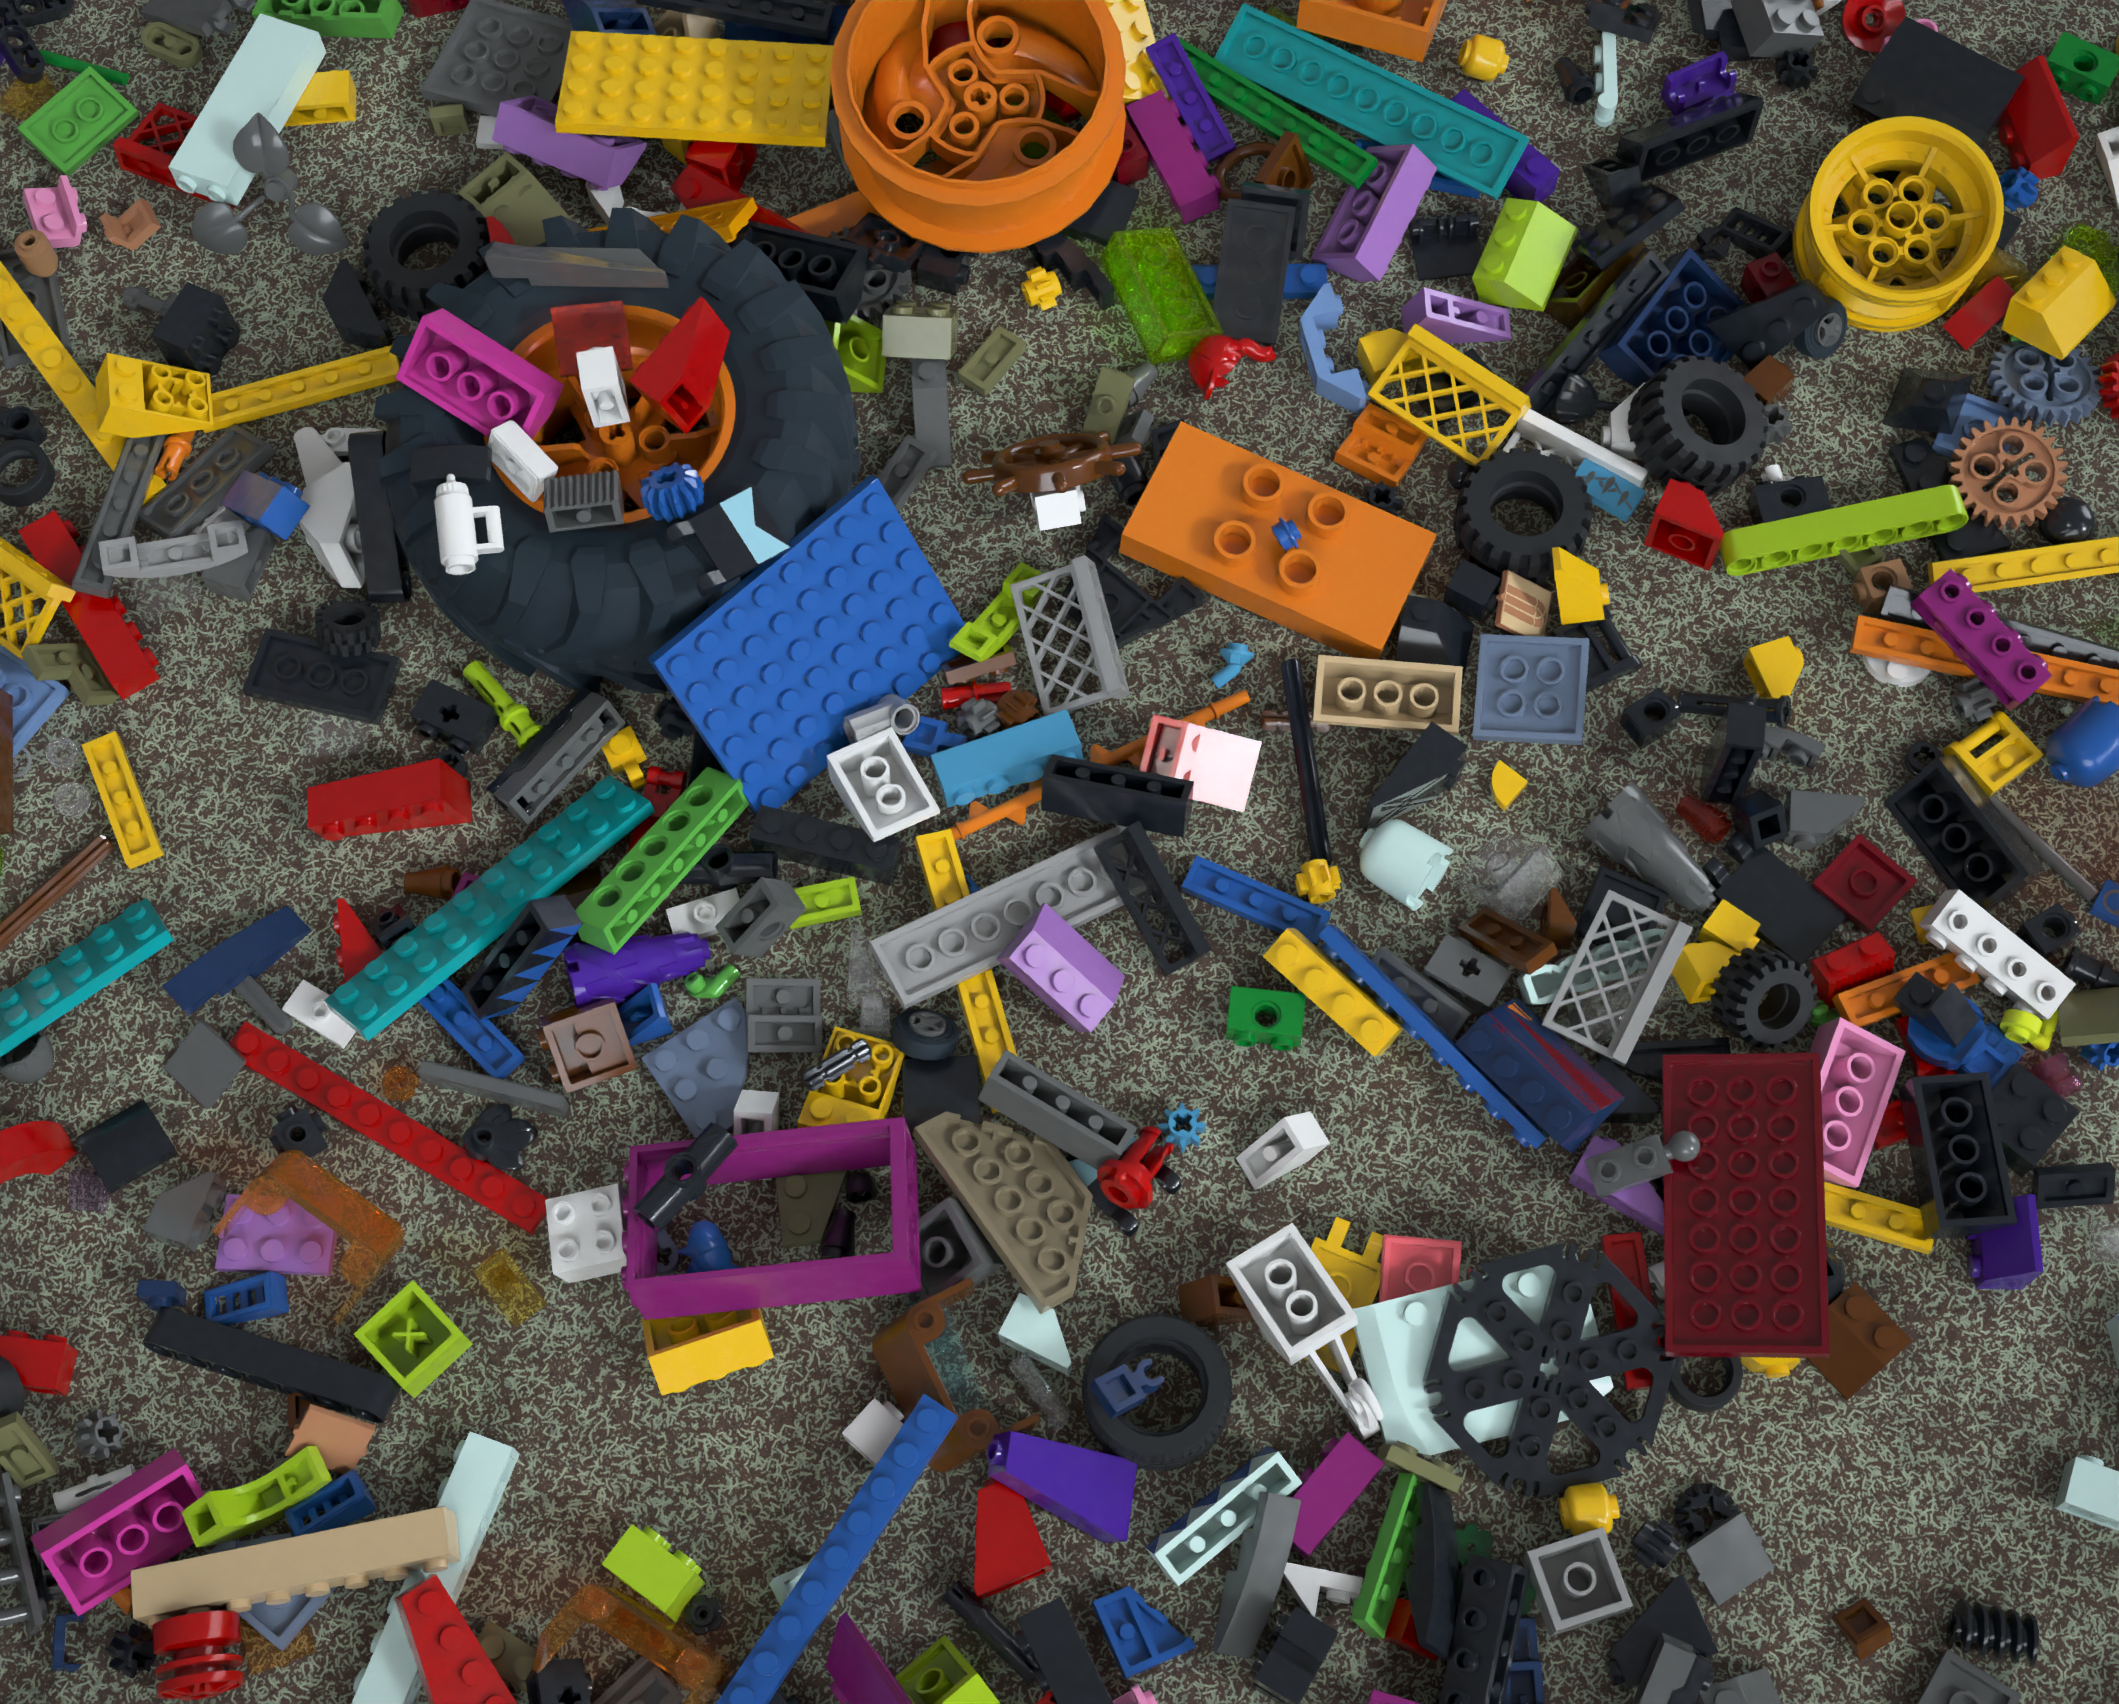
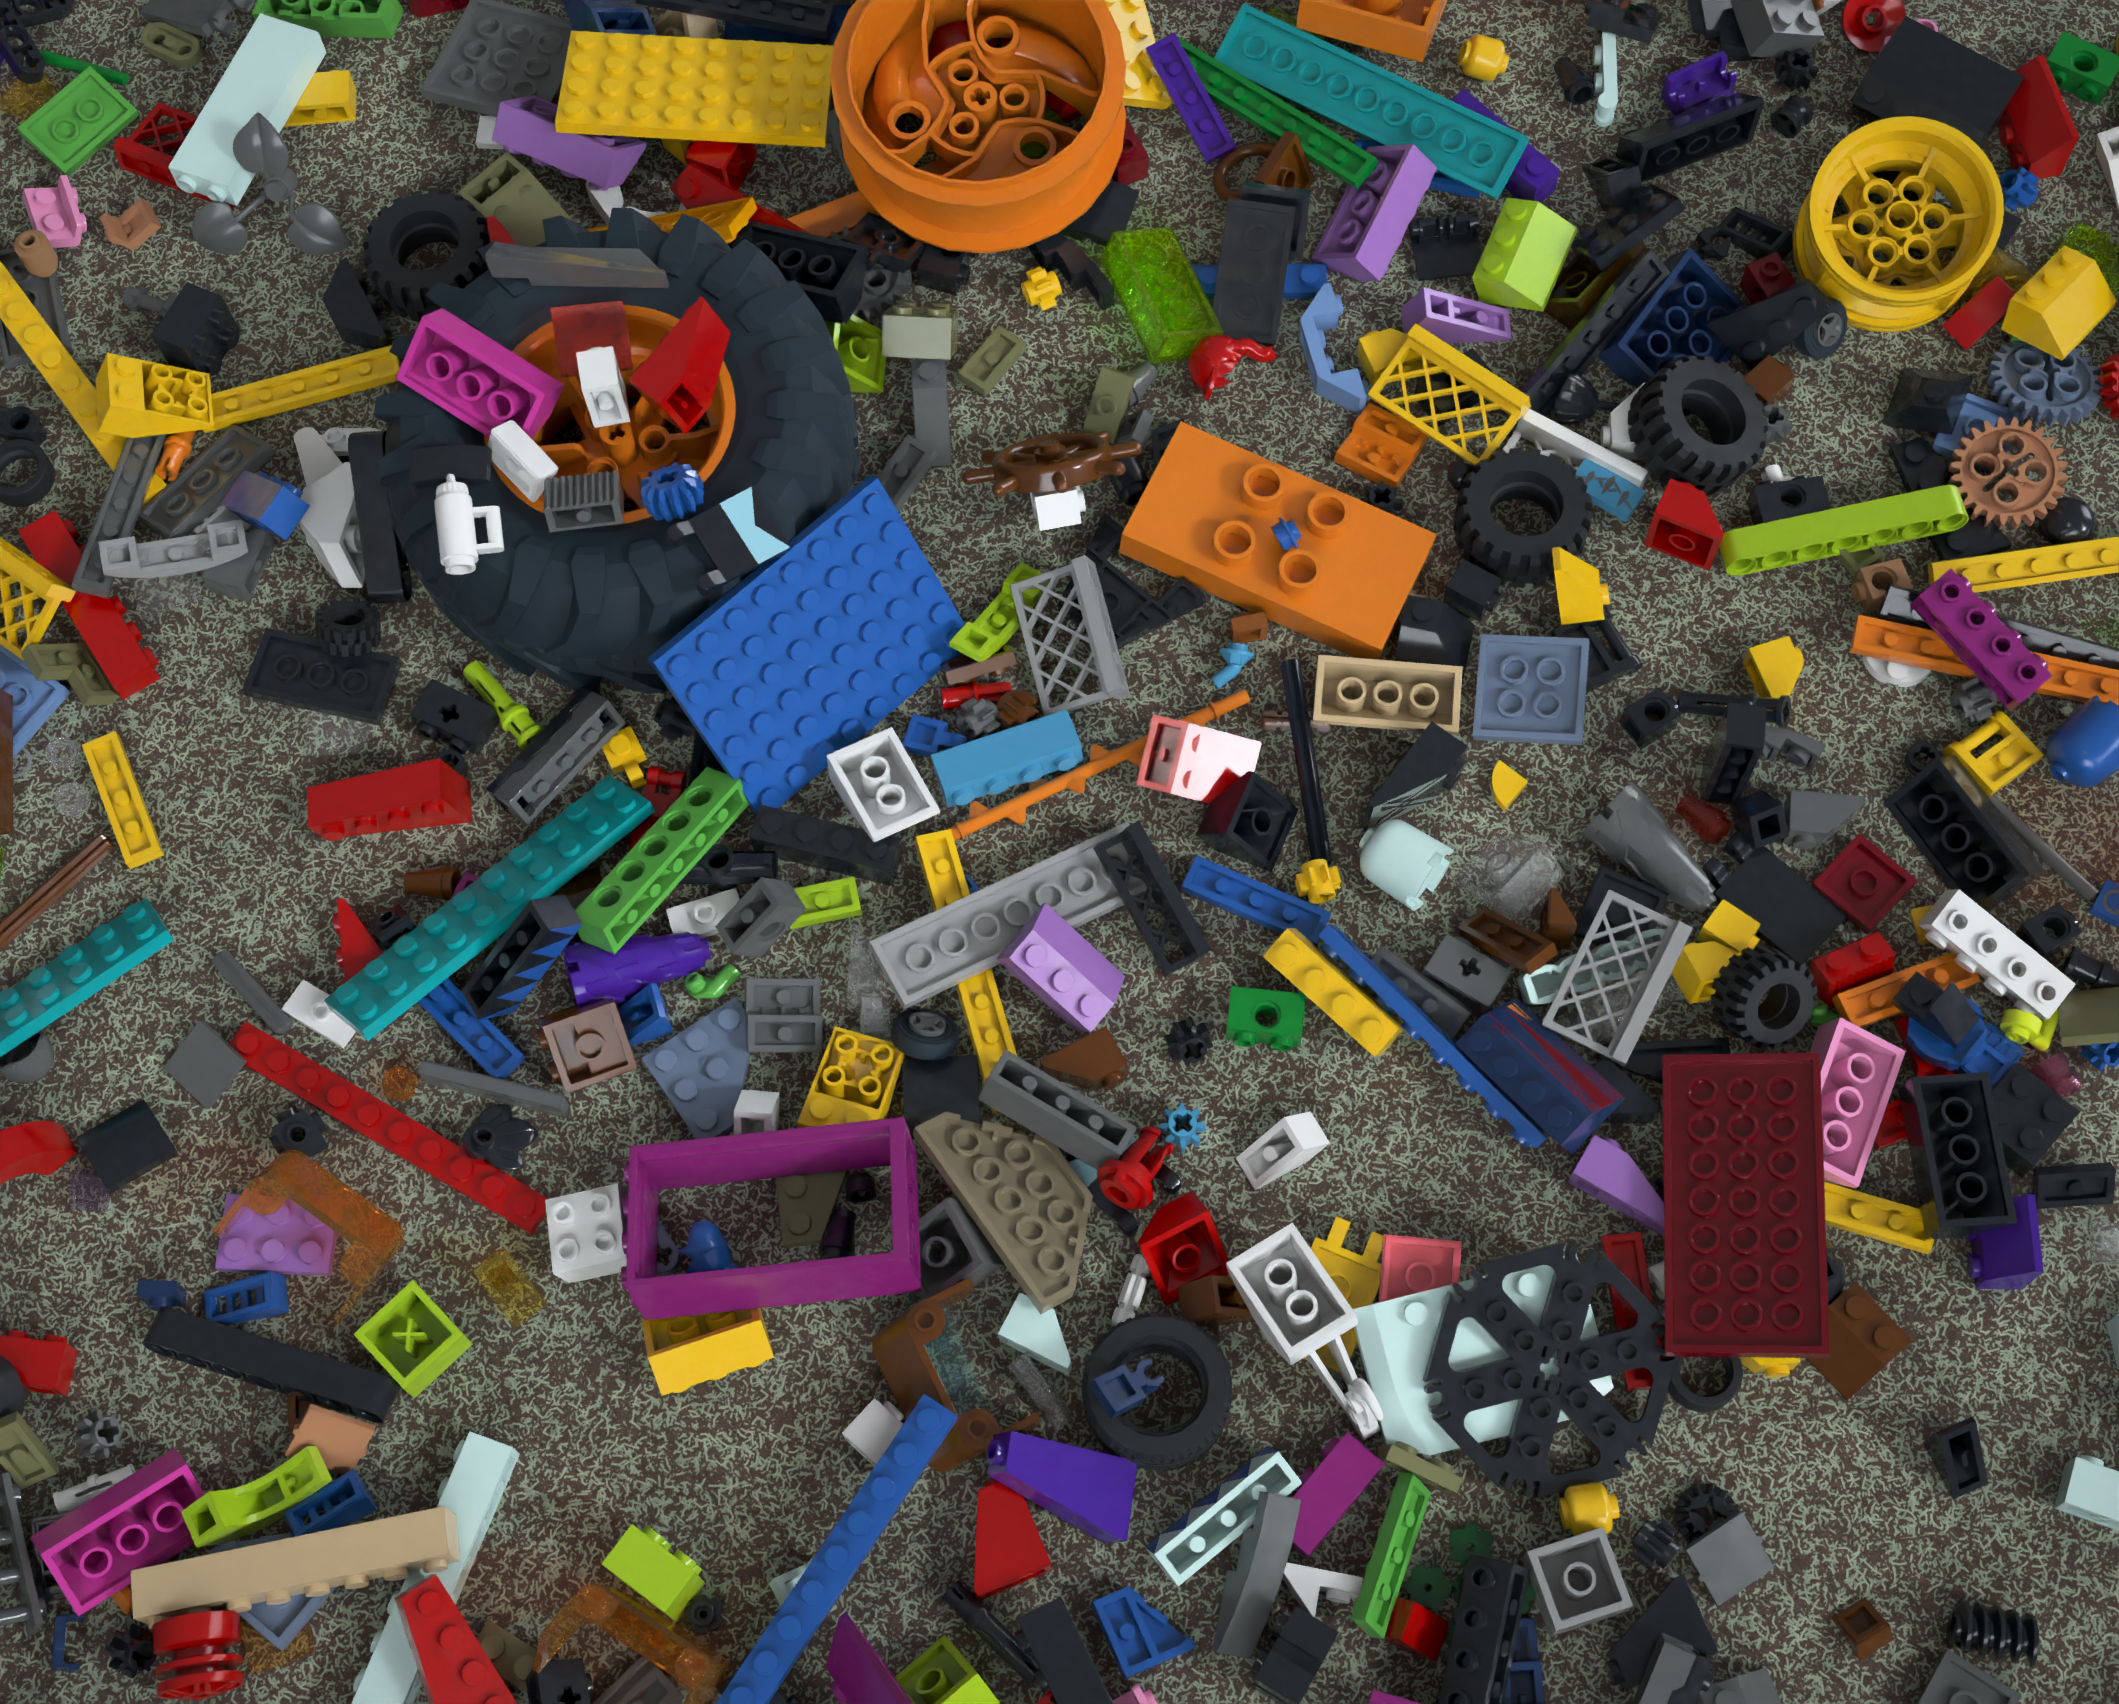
dark grey slope [143,1171,226,1253] -> none
dark blue slope [162,906,311,1016] -> none
olive plate [430,104,470,137] -> none
black piece [633,1122,738,1232] -> none
black axle [802,1038,872,1091] -> none
light grey piece [842,694,920,745] -> none
black brick [1041,754,1194,838] -> none
magenta brick [1126,90,1222,225] -> none
black slope [1404,1482,1458,1658] -> none
piece [1495,570,1552,637] -> none
dark grey plate [1585,1131,1700,1198] -> none
none -> reddish brown slope [1040,1026,1128,1091]
none -> white axle [1112,1254,1150,1326]
none -> red slope [1137,1191,1229,1306]
none -> black gear [1164,1017,1213,1066]
none -> black slope [1196,771,1299,872]
none -> dark orange plate [1229,611,1268,644]
none -> black wheel [1770,95,1814,139]
none -> black slope [1923,1417,1989,1499]

